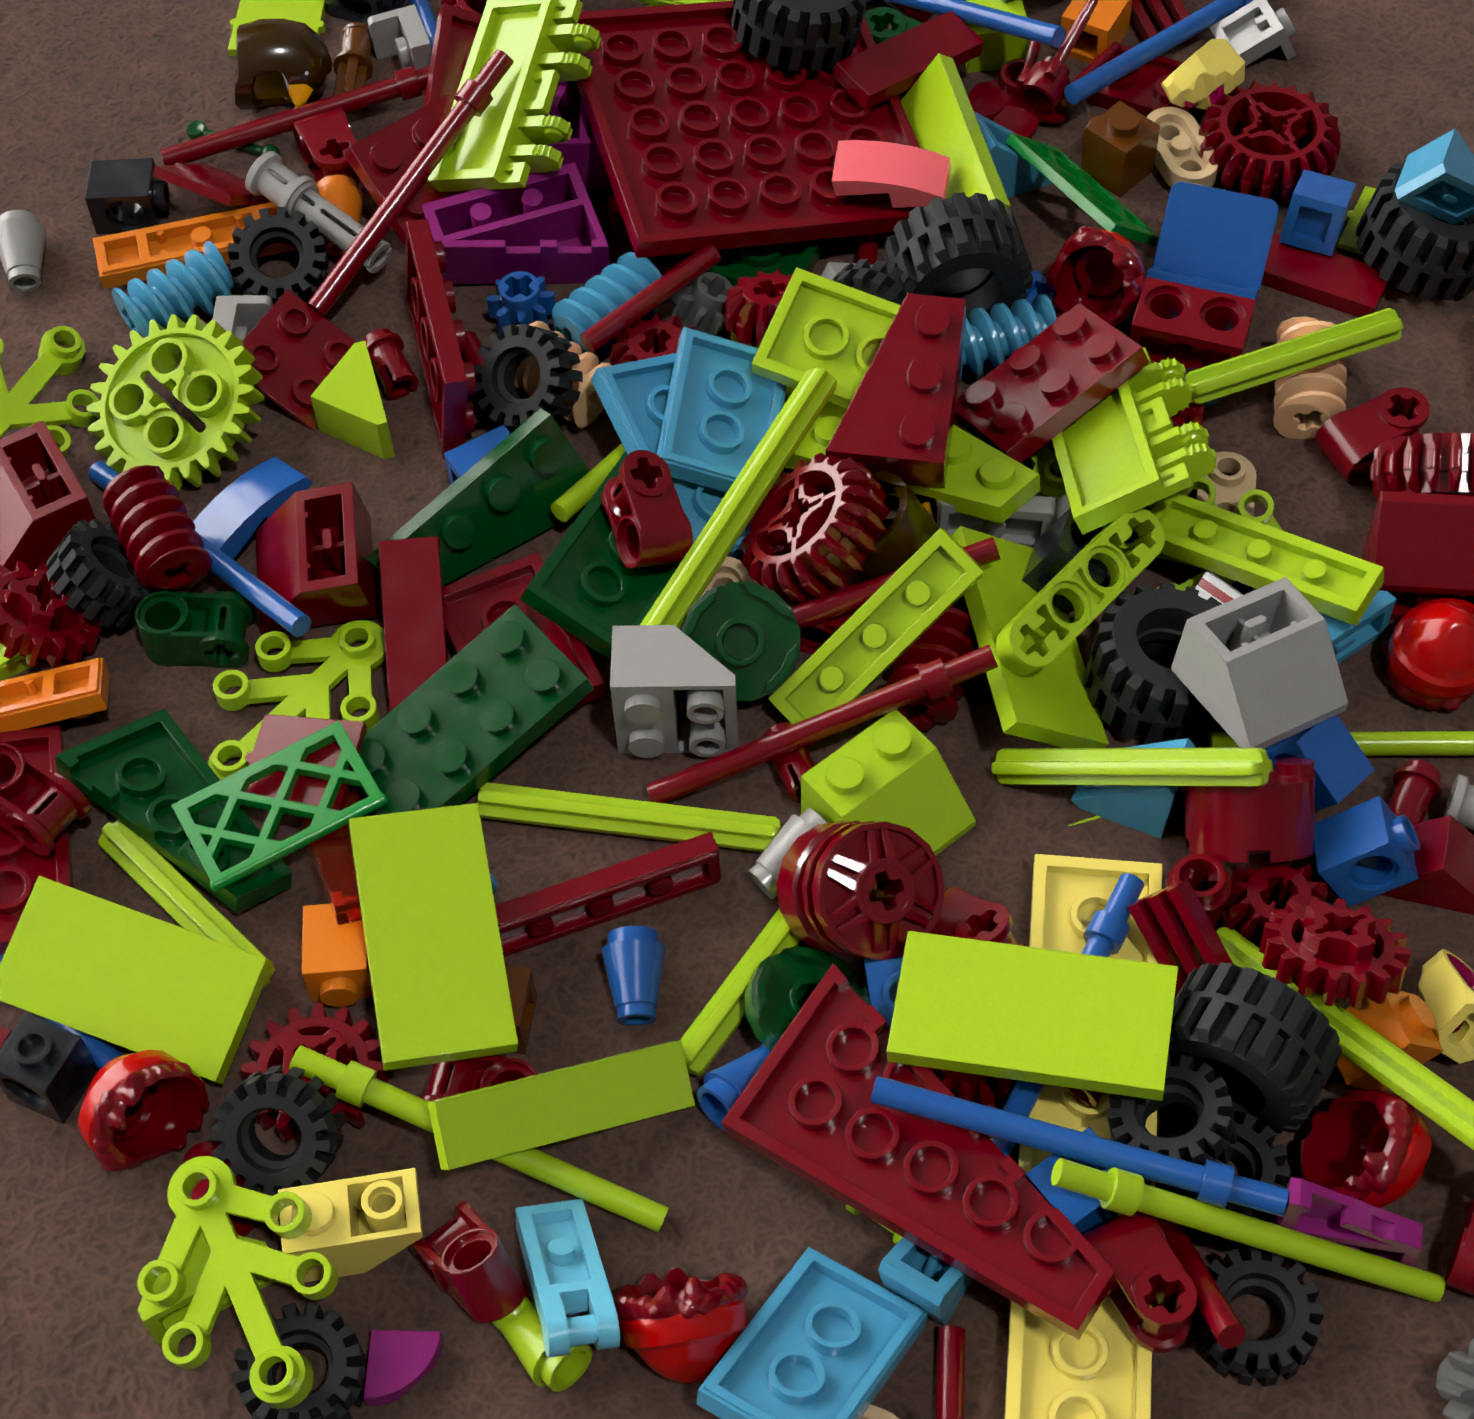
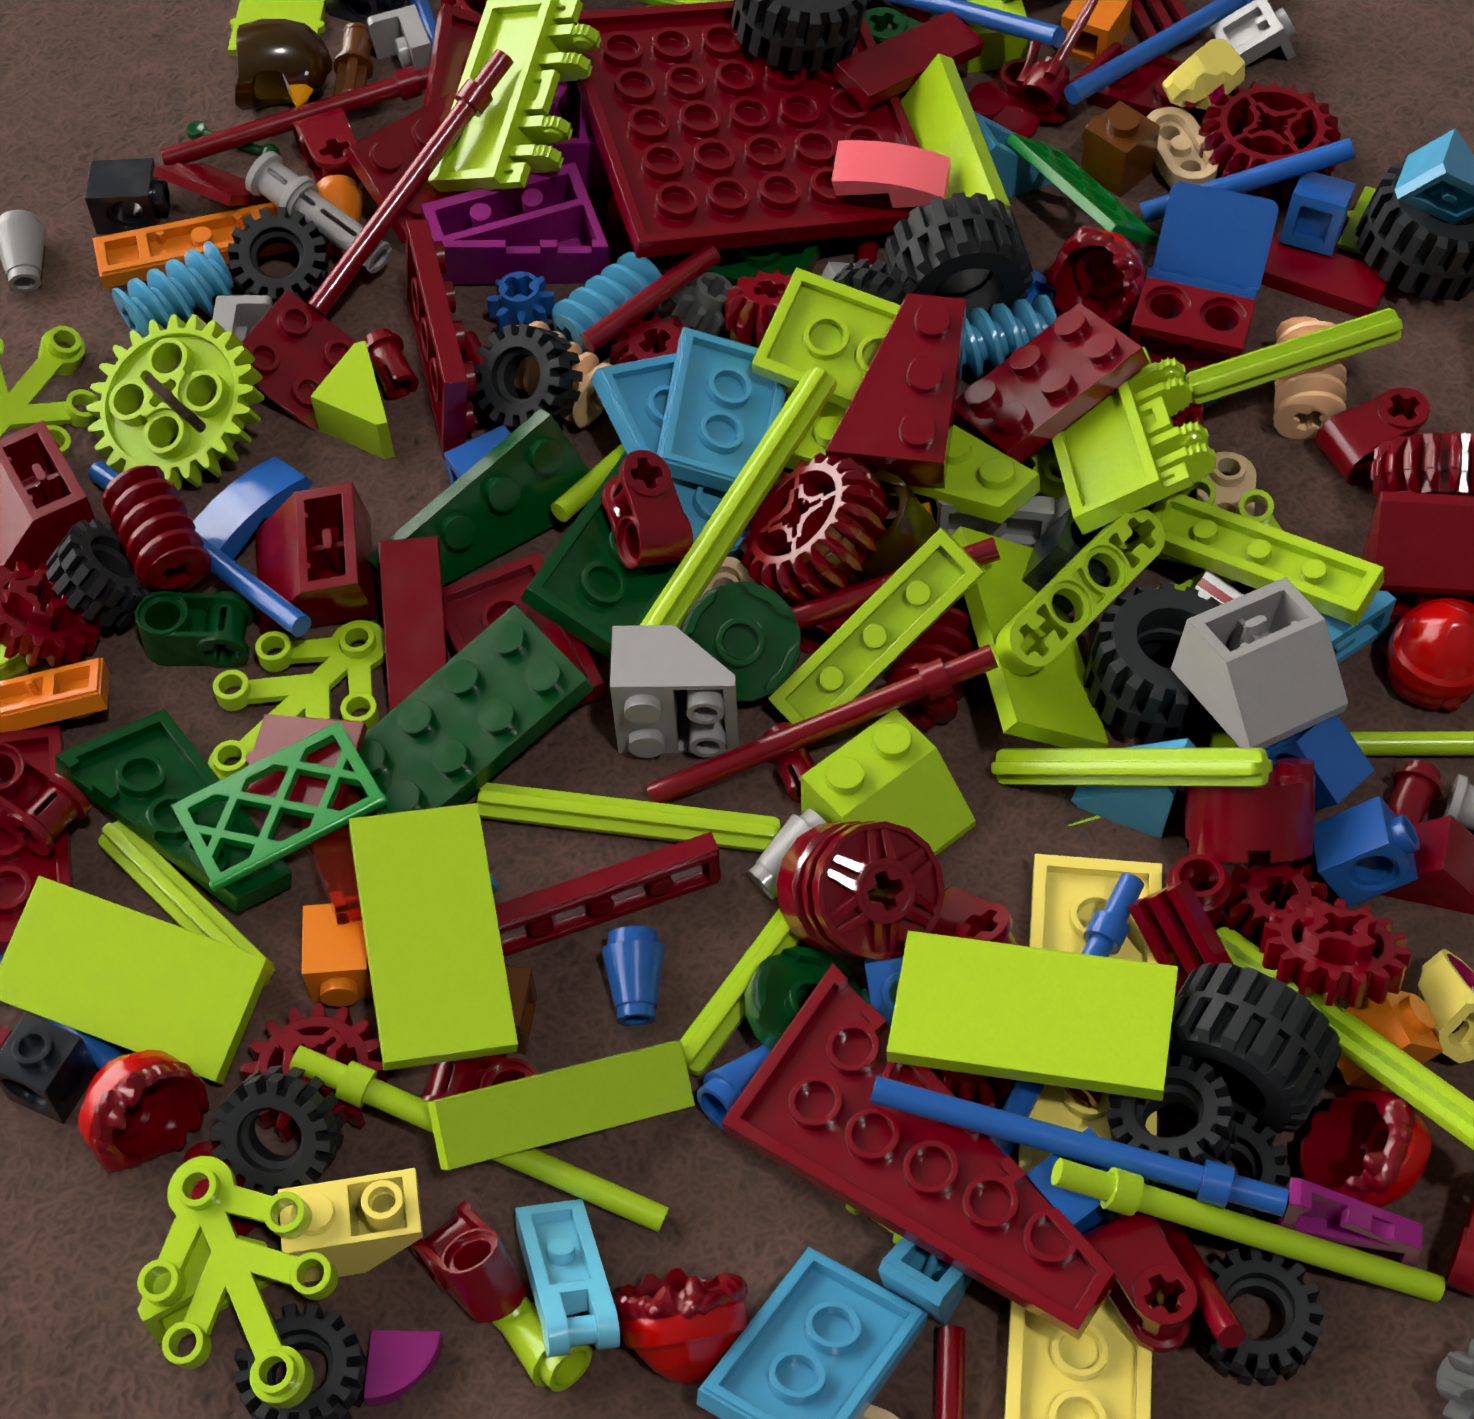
none -> blue bar [1139,138,1355,223]

